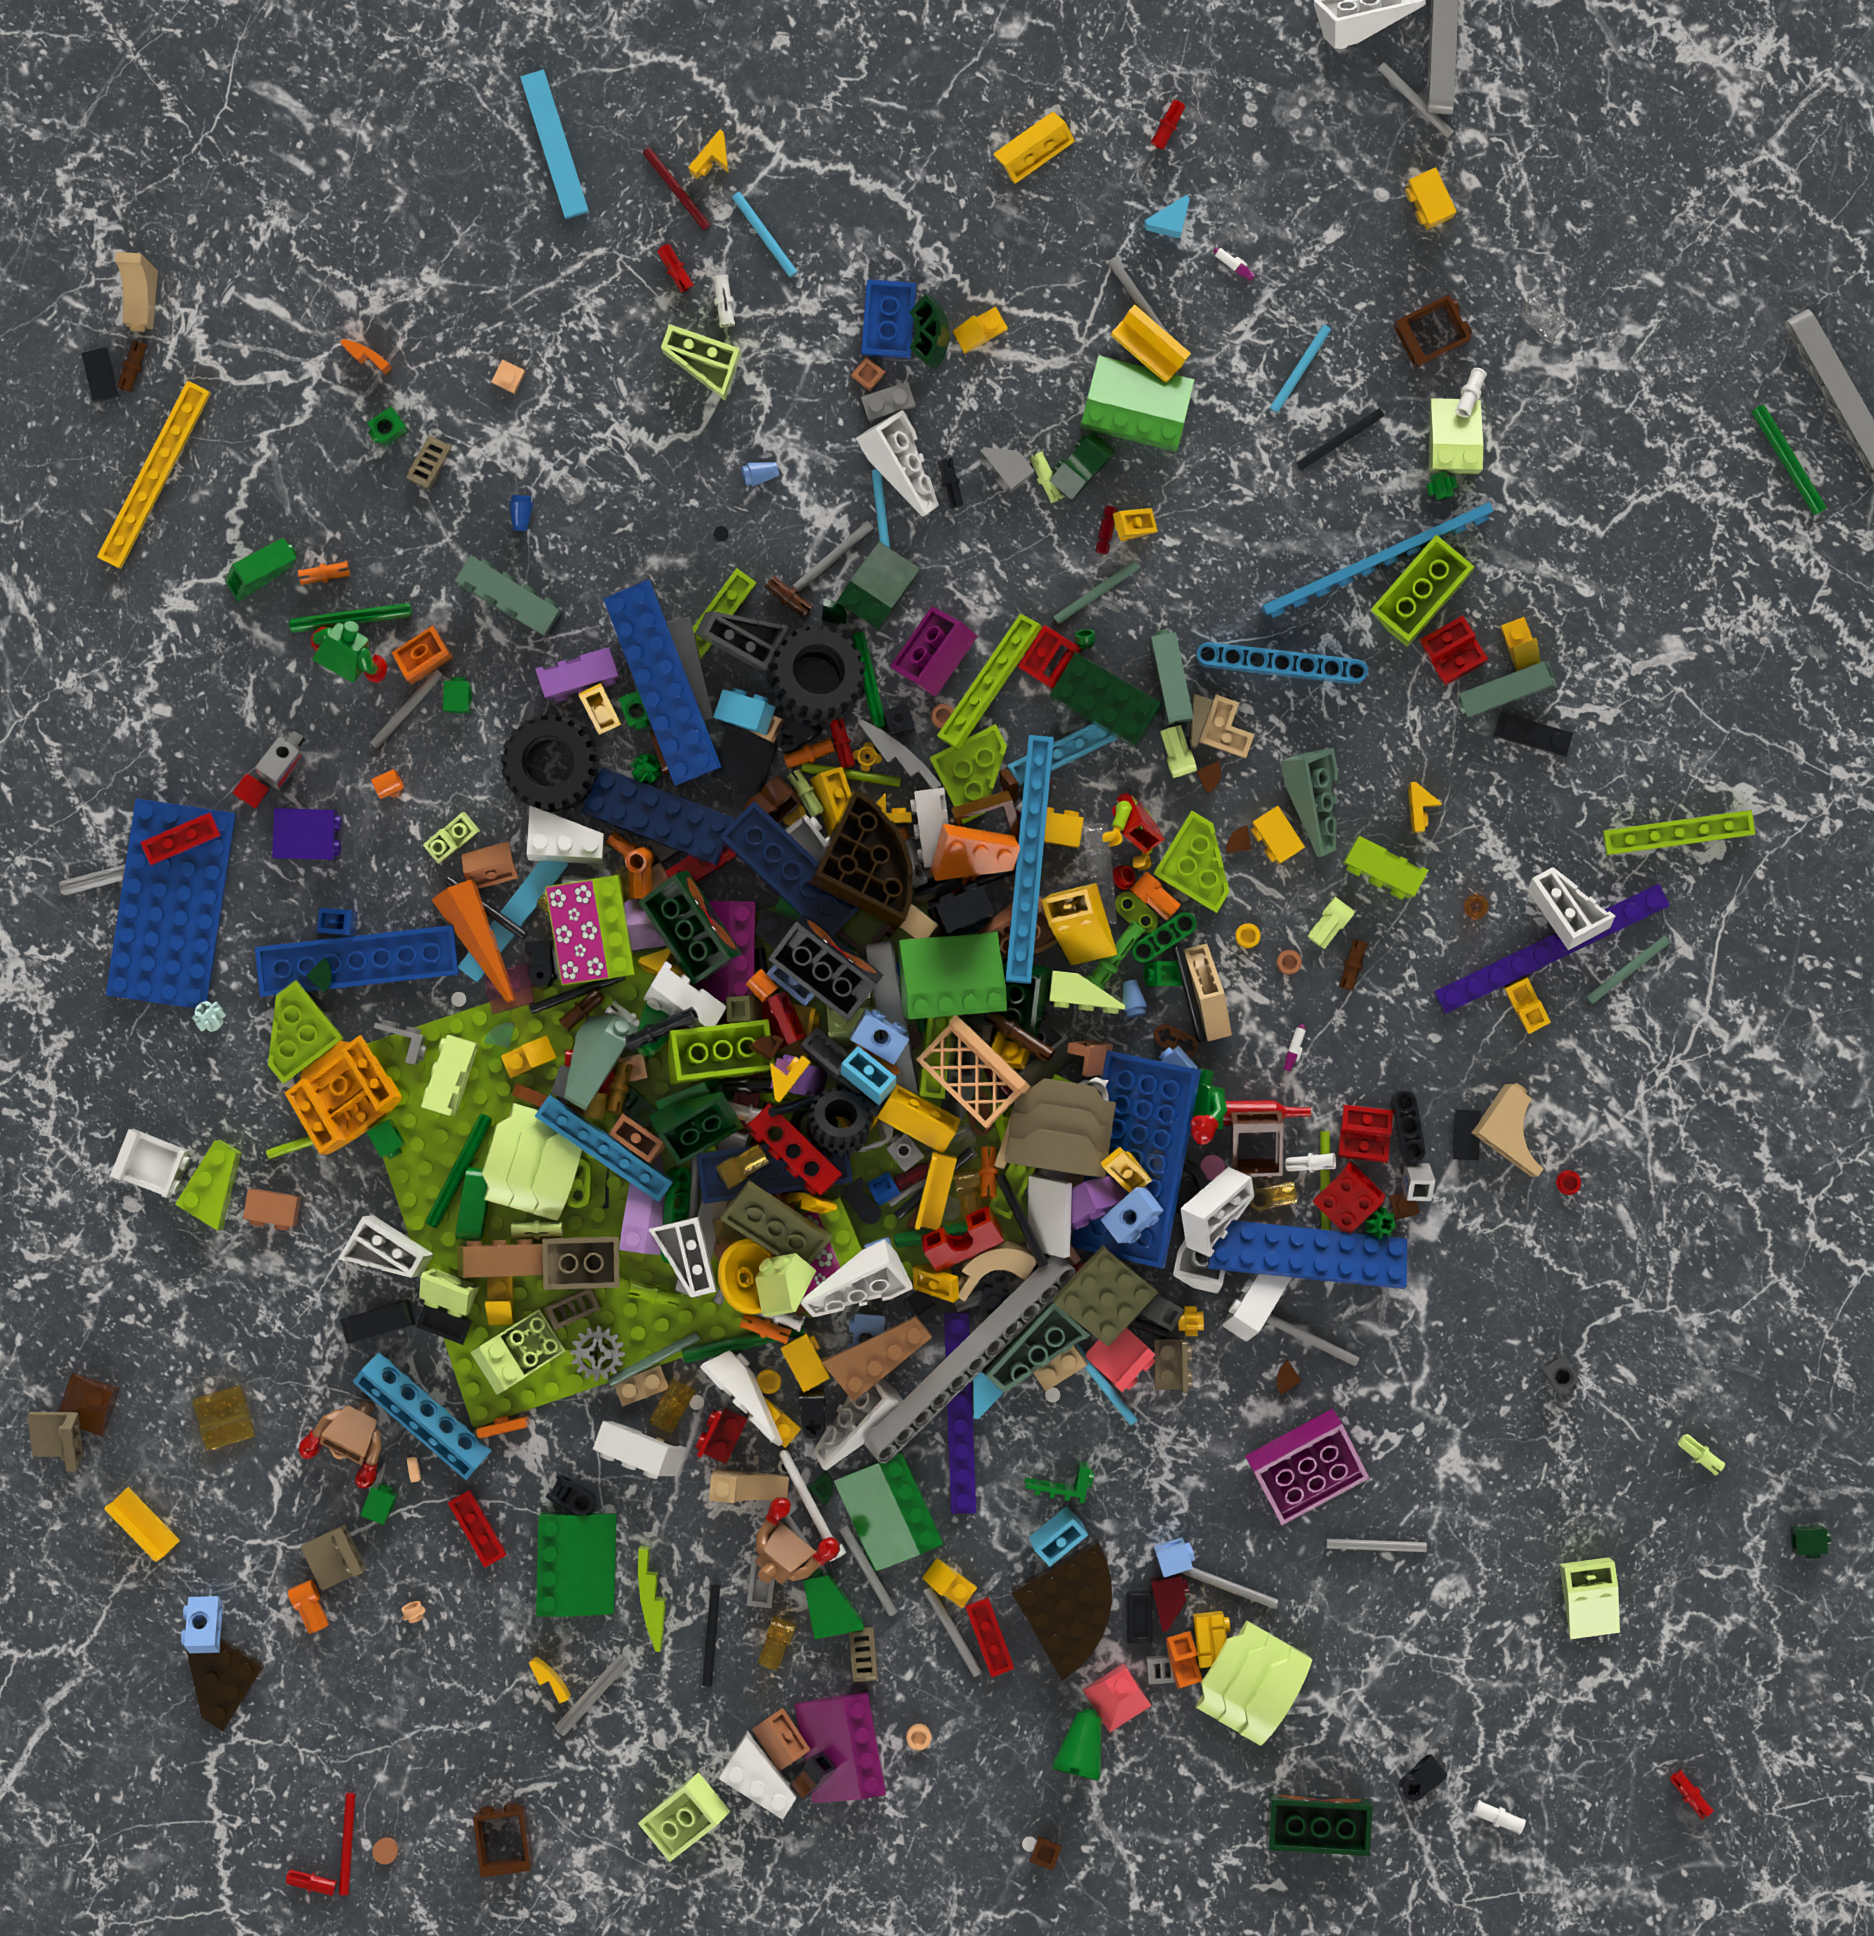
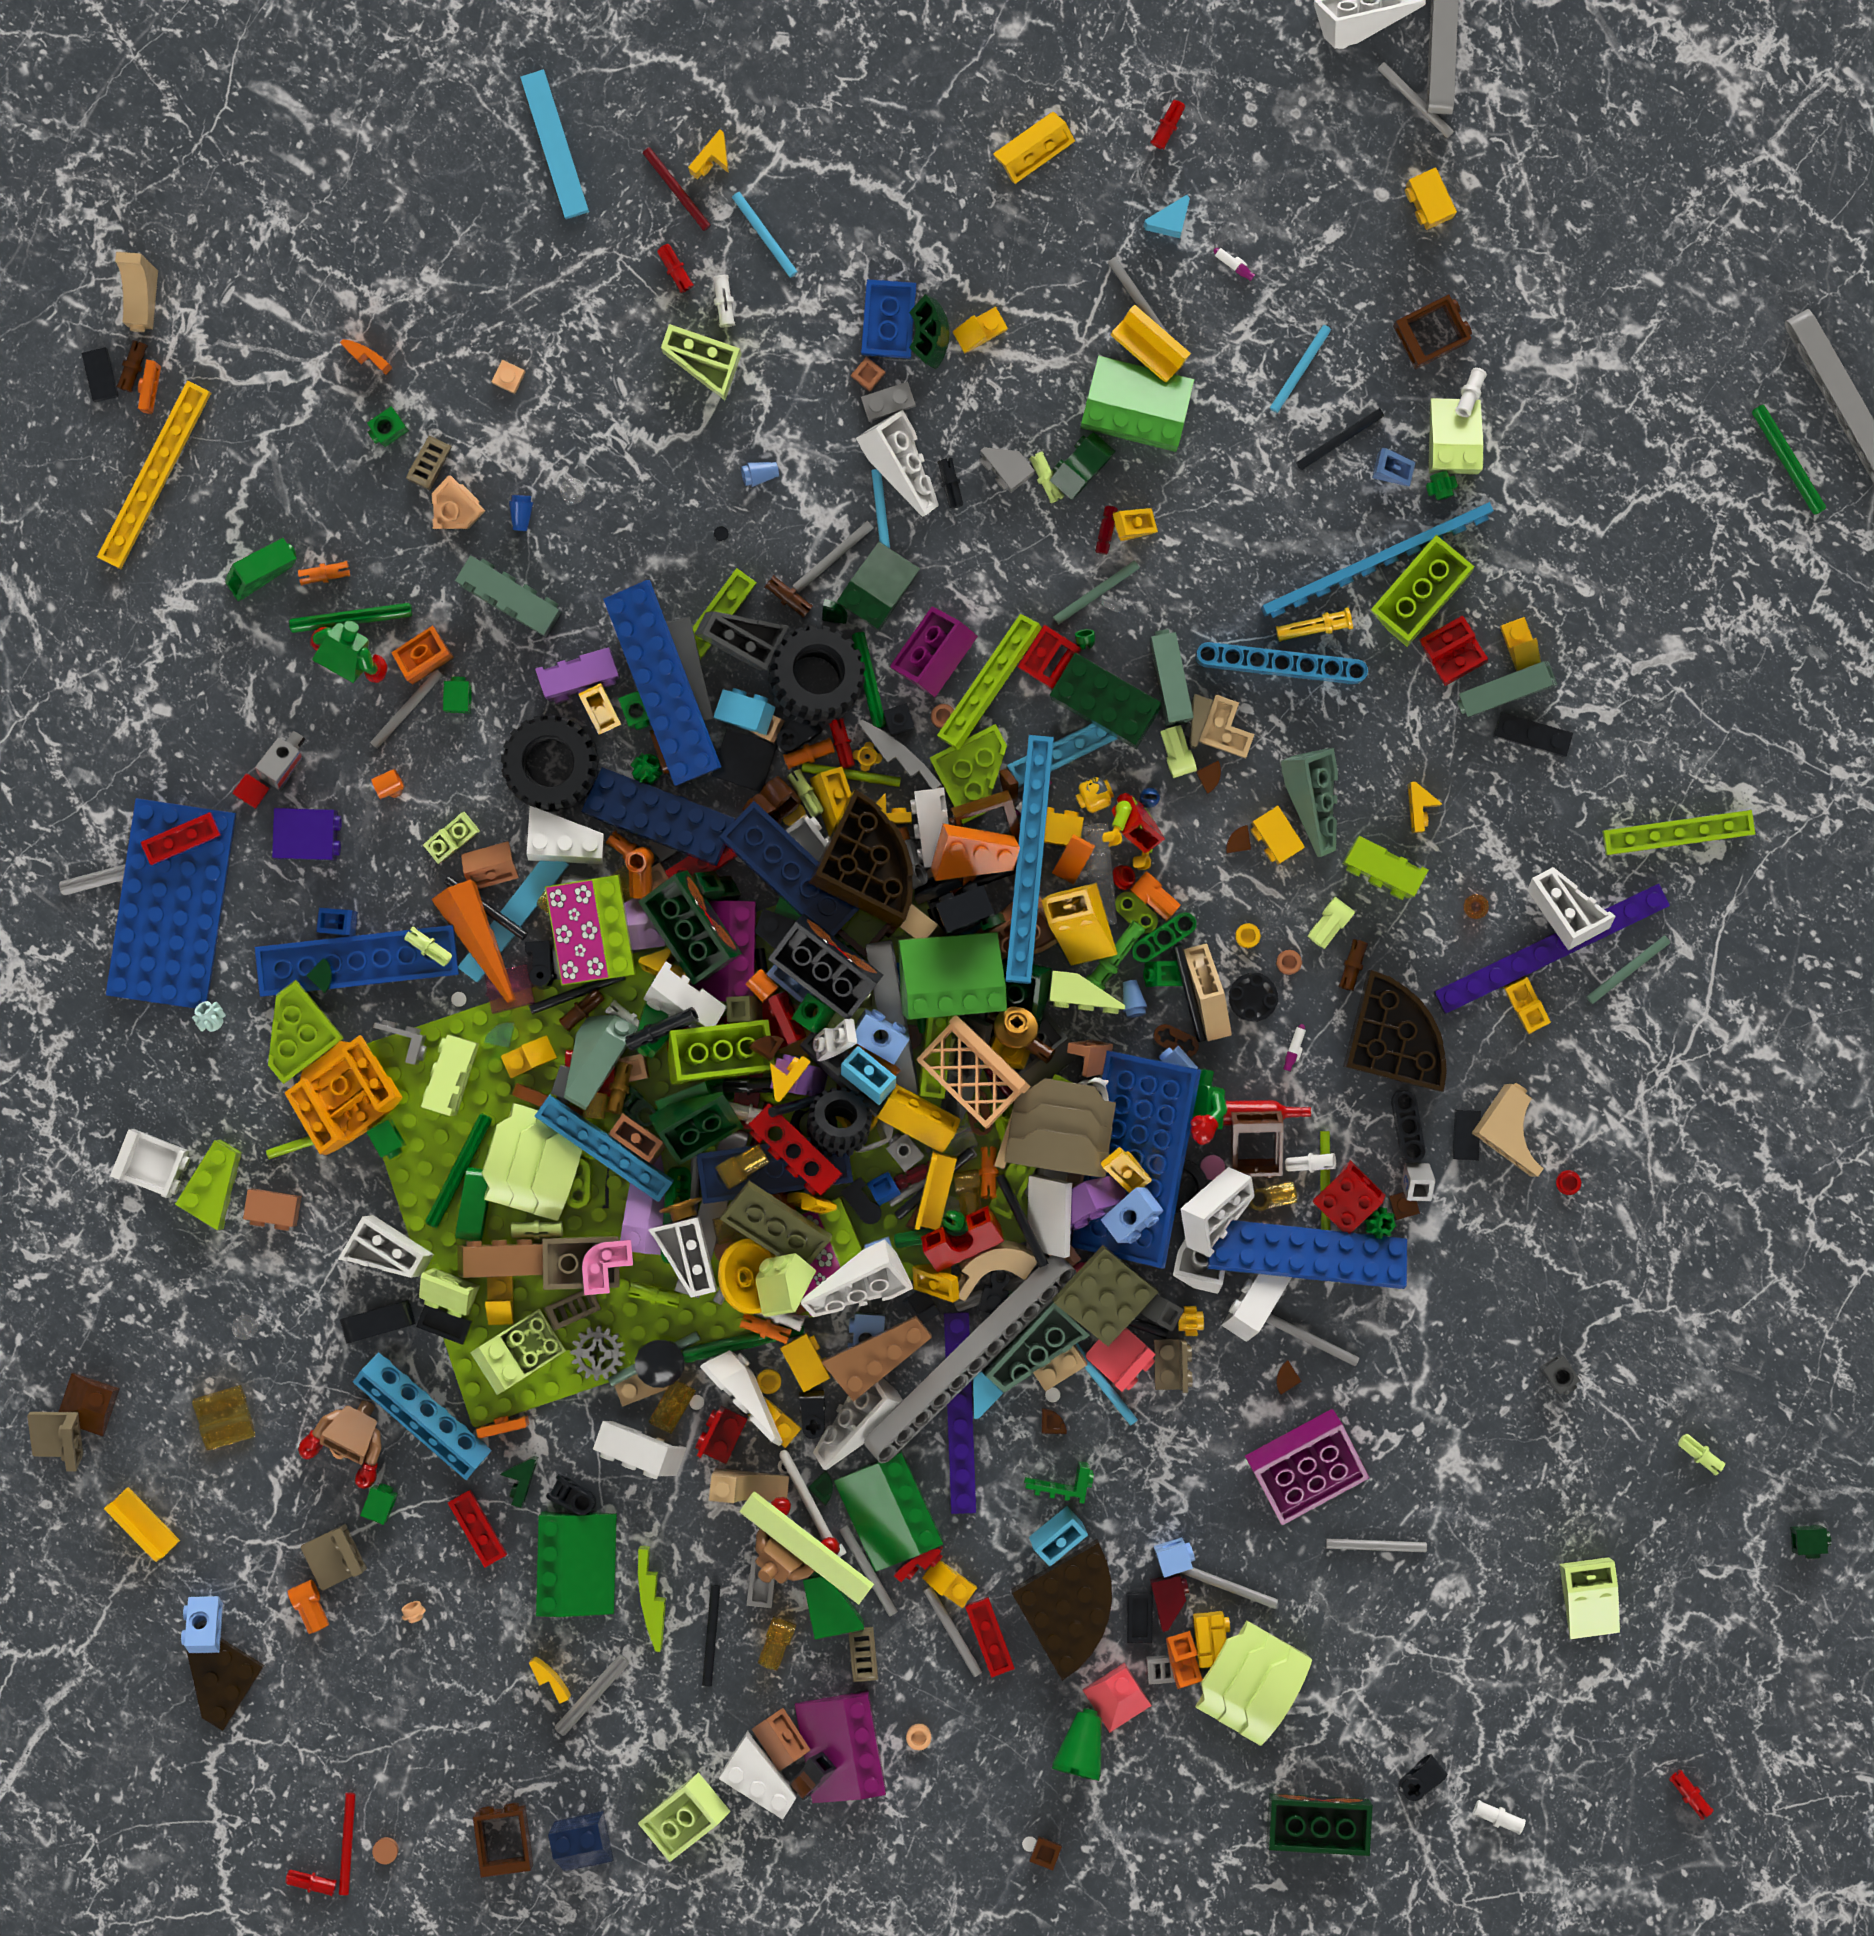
light nougat tile [407,1456,421,1483] -> none
lime plate [1152,811,1230,913] -> none
red slope [1337,1105,1393,1163] -> none
clear piece [1520,297,1569,344] -> none
none -> orange plate [138,359,161,414]
none -> clear tile [232,1314,258,1340]
none -> yellowish green axle [404,926,452,966]
none -> light nougat plate [432,476,485,529]
none -> dark green slope [500,1456,539,1508]
none -> dark blue slope [548,1811,614,1871]
none -> bright pink plate [582,1240,633,1295]
none -> black dish [635,1340,684,1388]
none -> pearl gold piece [659,1197,702,1222]
none -> dark green slope [693,871,741,901]
none -> yellowish green tile [739,1491,874,1605]
none -> green brick [792,993,836,1034]
none -> white slope [813,1019,857,1061]
none -> red slope [894,1546,943,1582]
none -> green hinge [942,1210,965,1231]
none -> dark green tile [980,913,1006,930]
none -> pearl gold piece [993,1007,1038,1048]
none -> reddish brown tile [1042,1408,1067,1434]
none -> orange slope [1052,834,1095,885]
none -> yellow head [1075,776,1114,813]
none -> blue hinge [1140,788,1160,808]
none -> black dish [1229,972,1278,1022]
none -> yellow pin [1276,607,1353,642]
none -> dark brown brick [1343,970,1447,1092]
none -> medium blue slope [1372,448,1416,486]

